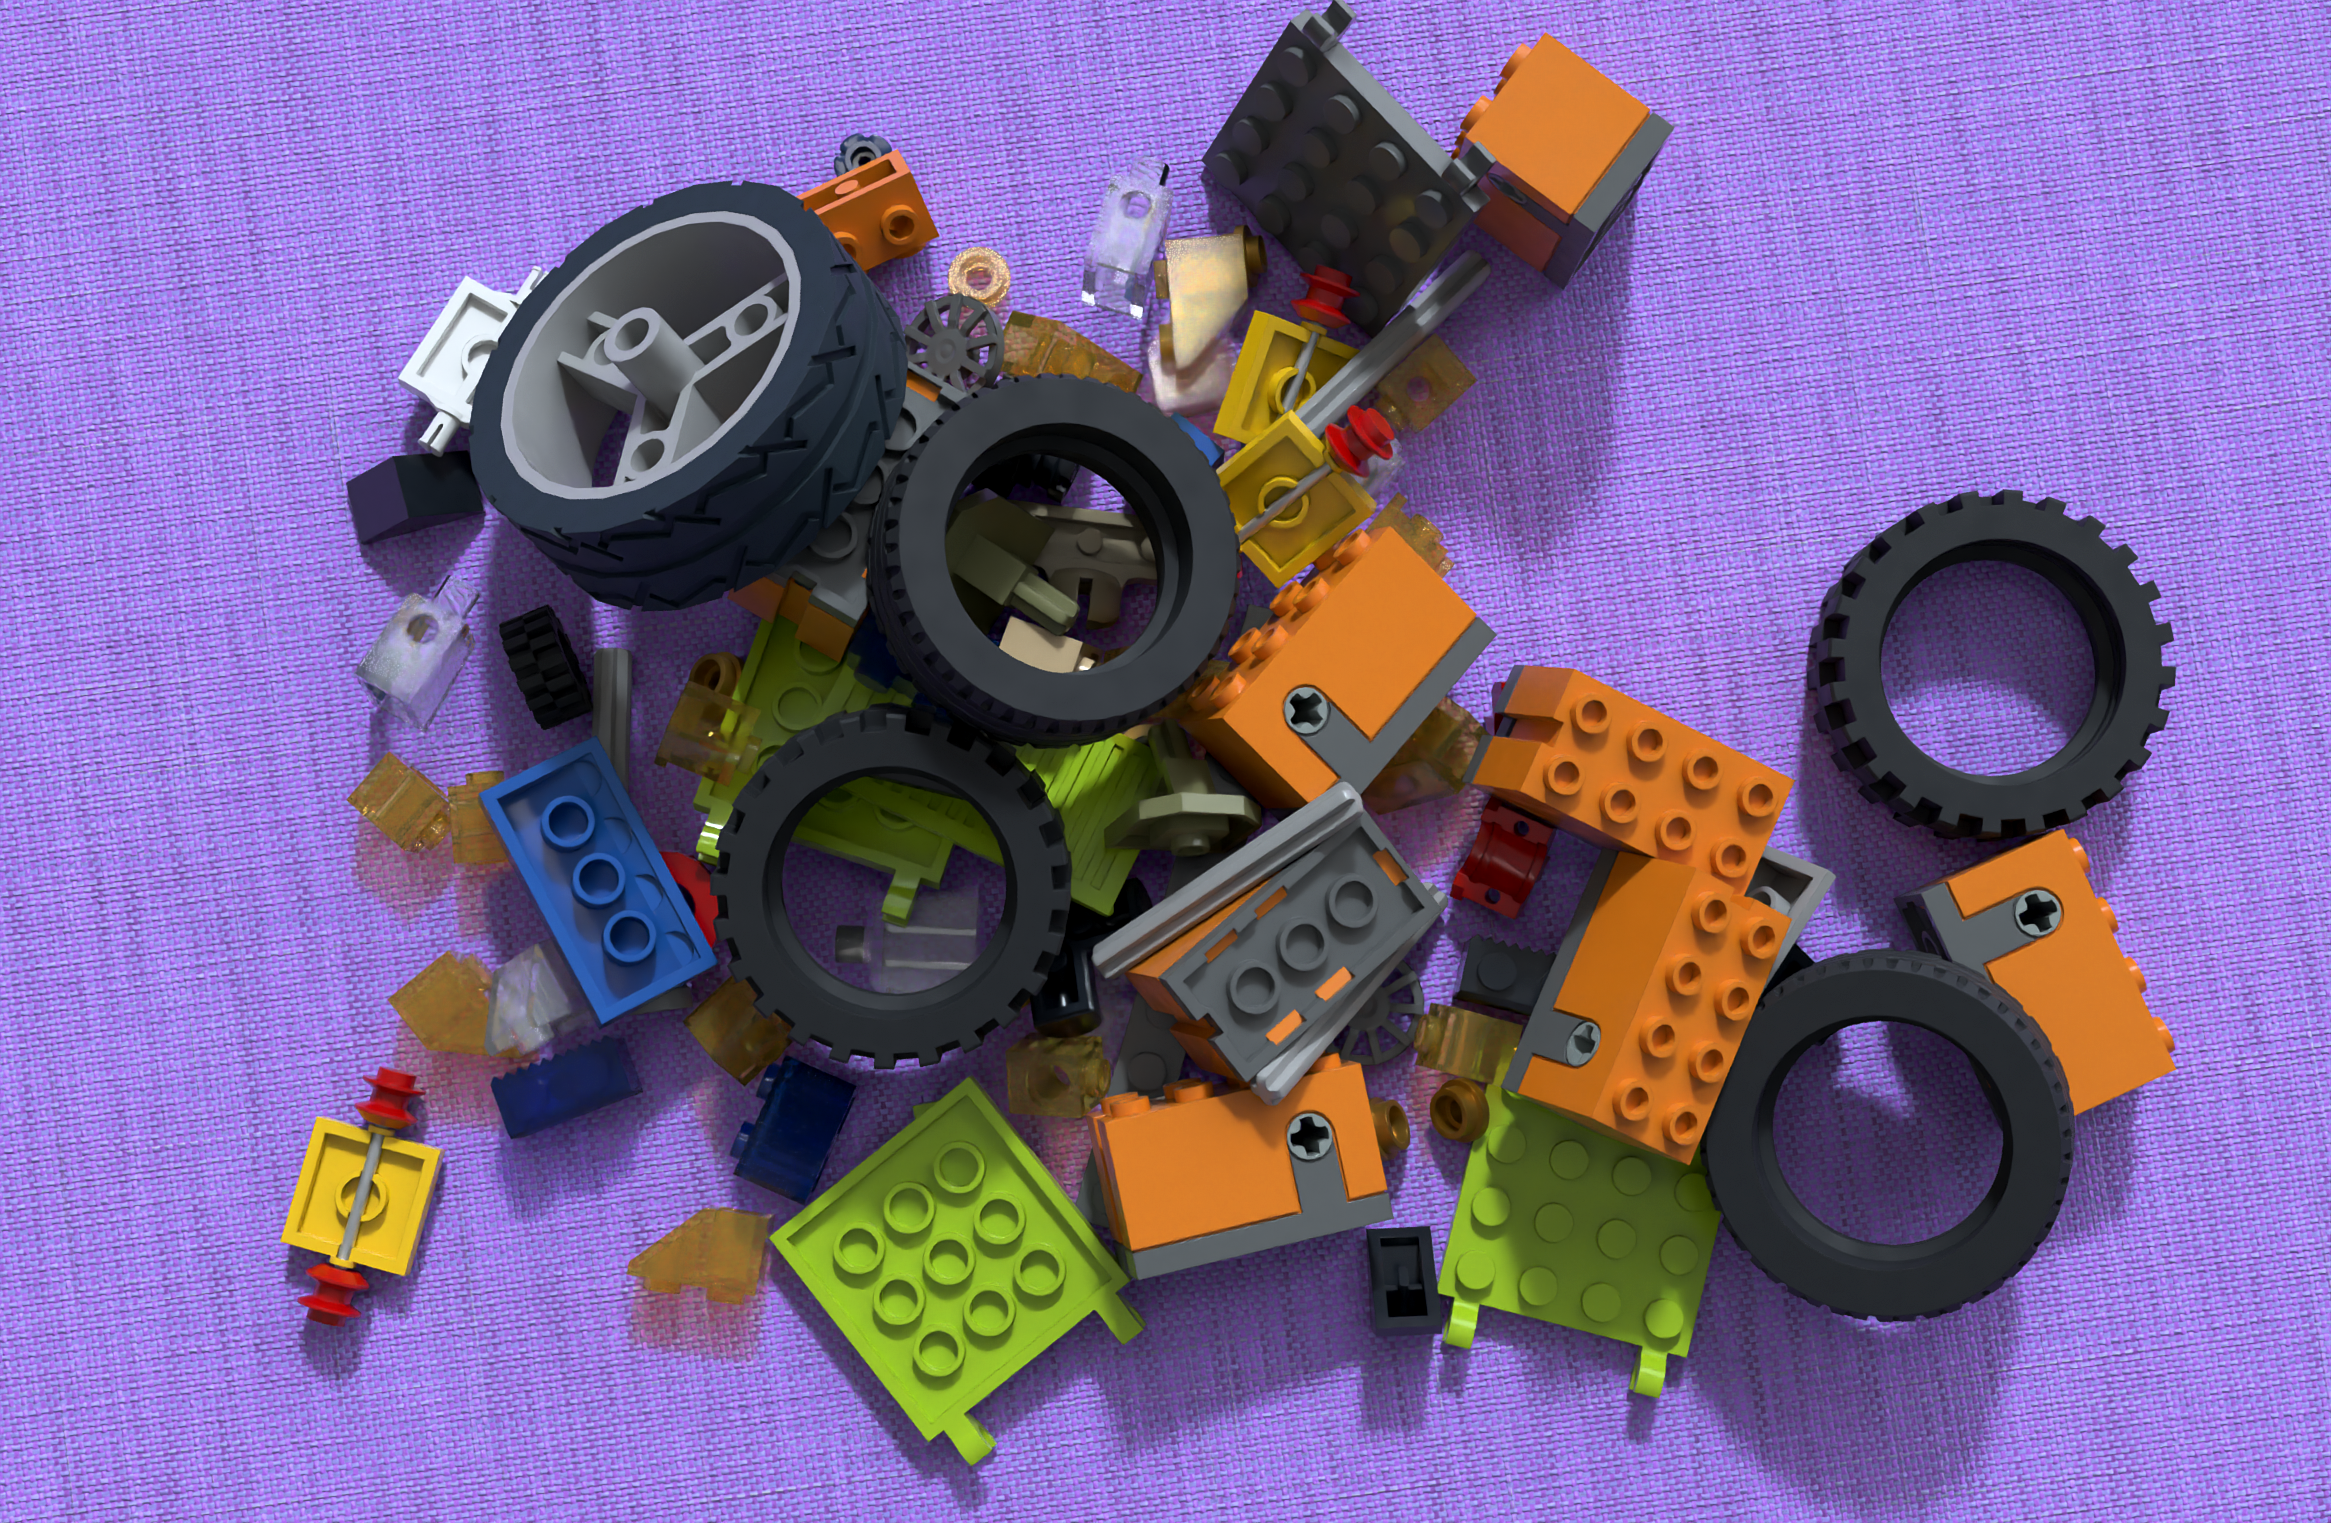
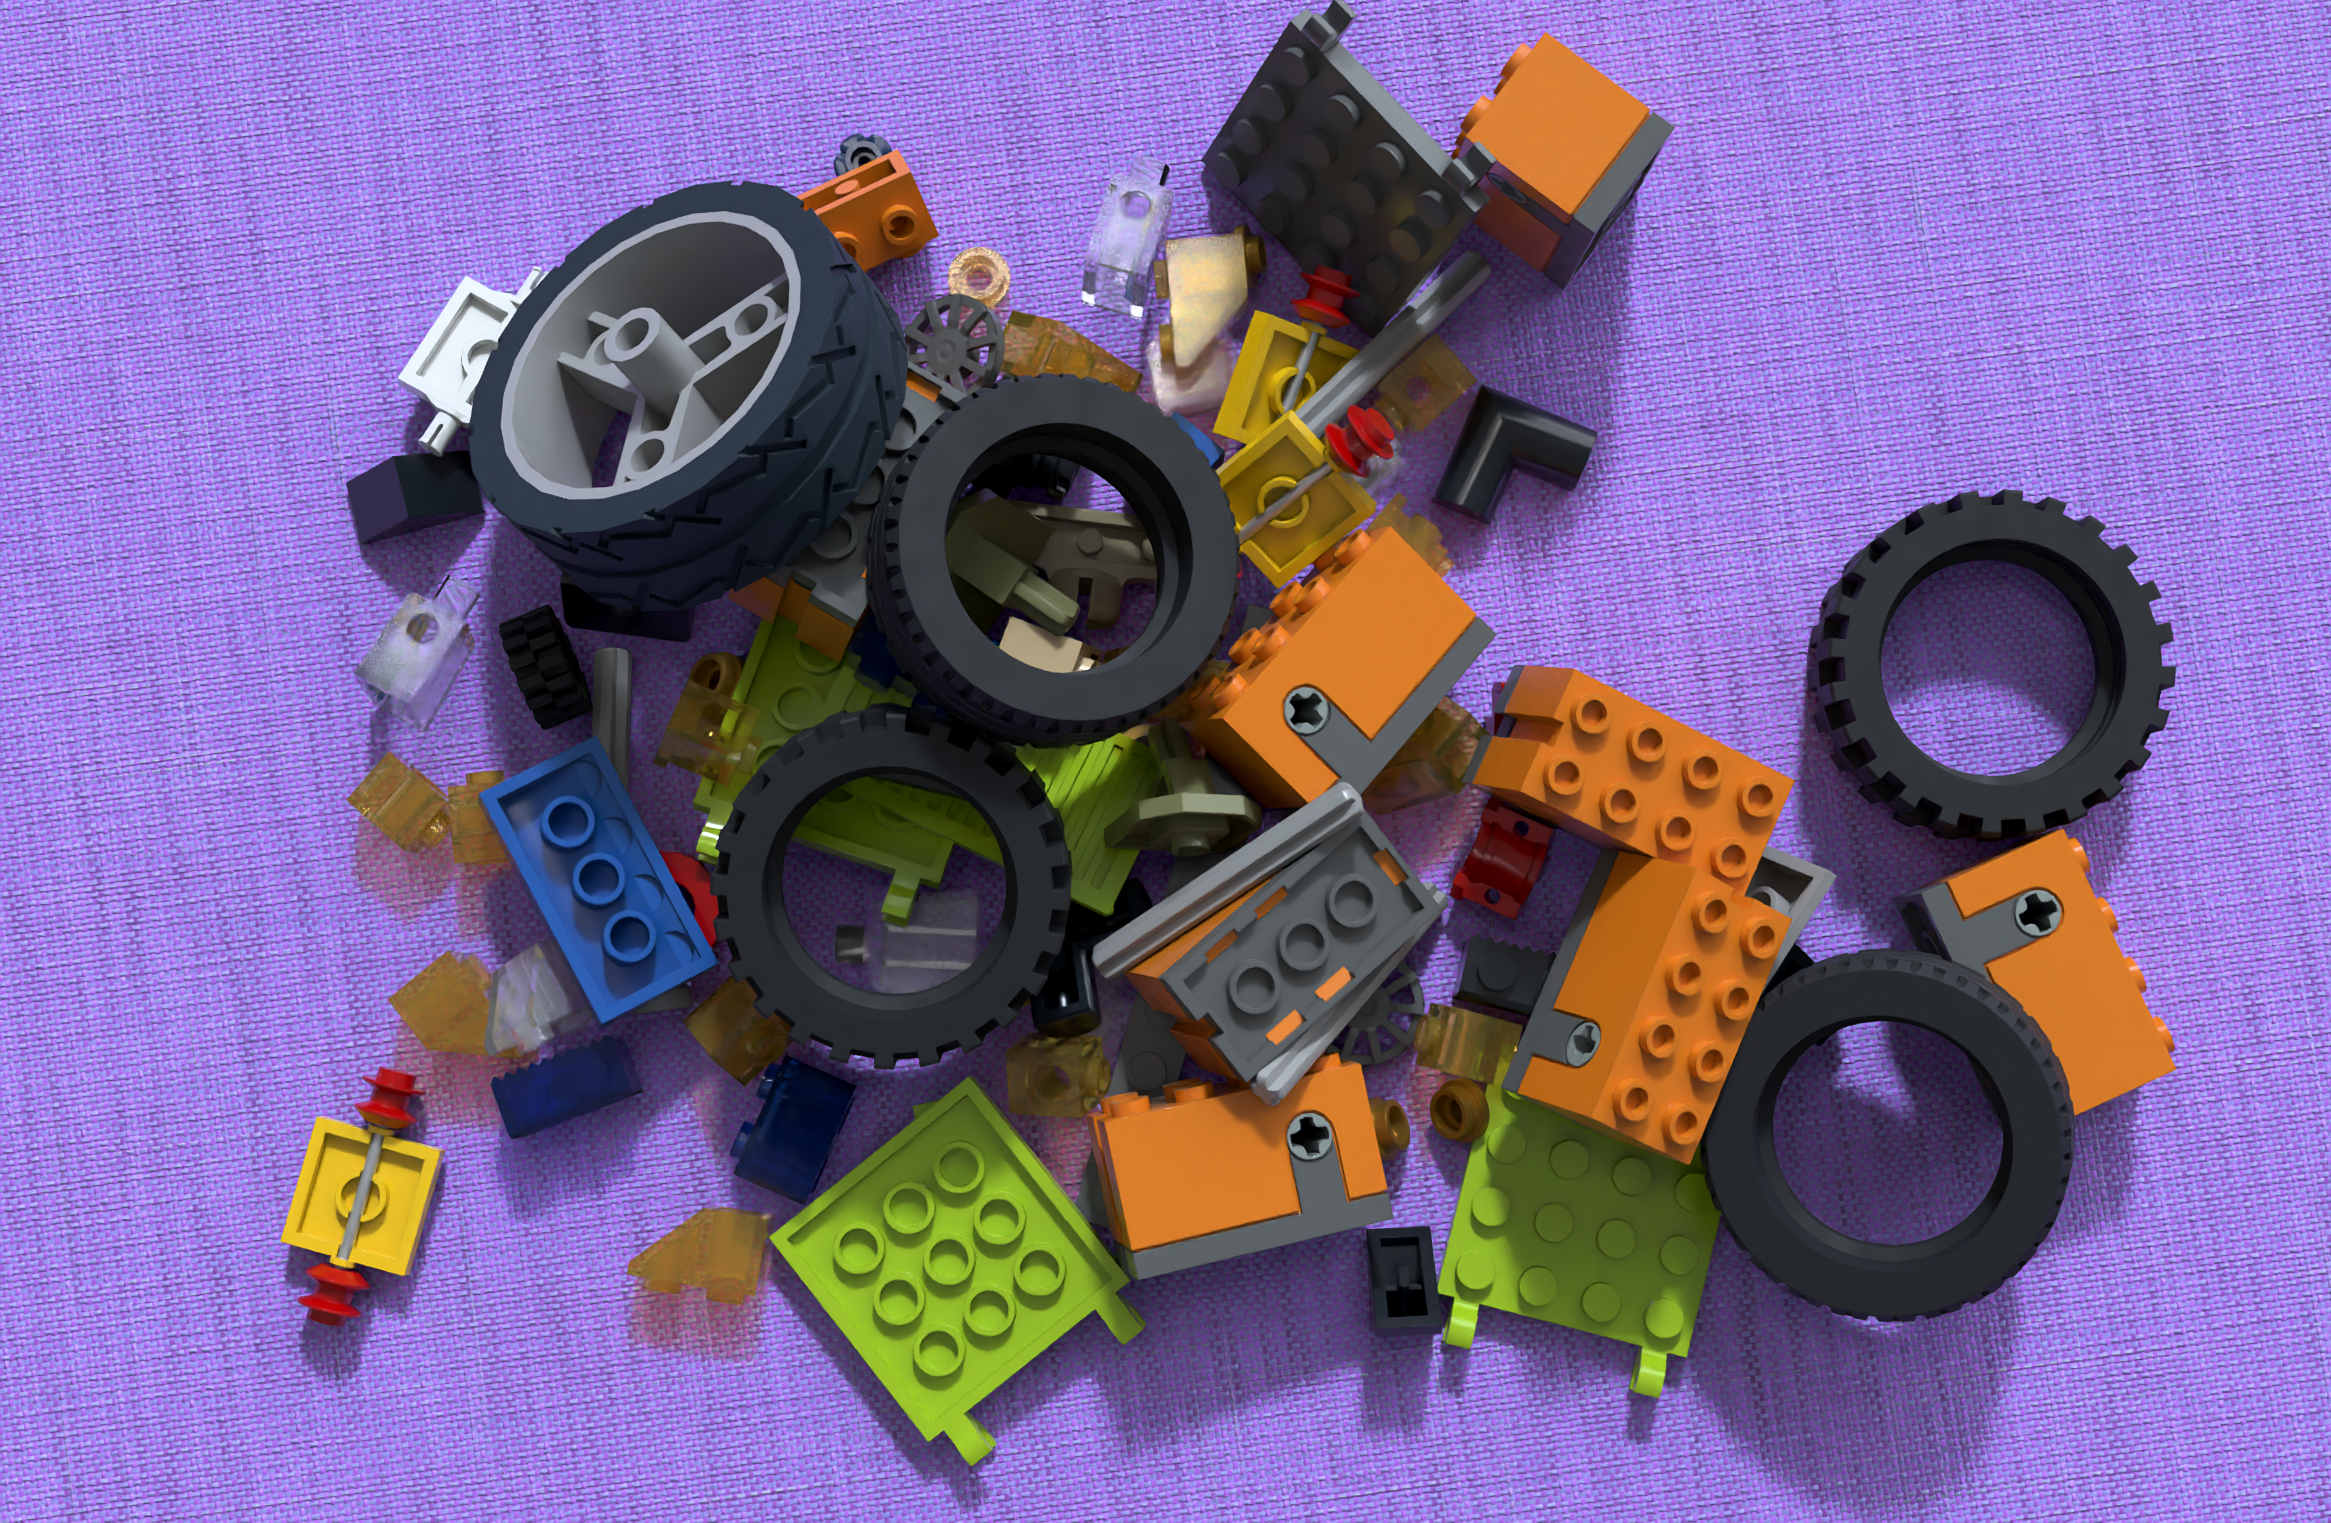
none -> black slope [560,573,696,643]
none -> black brick [1432,384,1598,526]

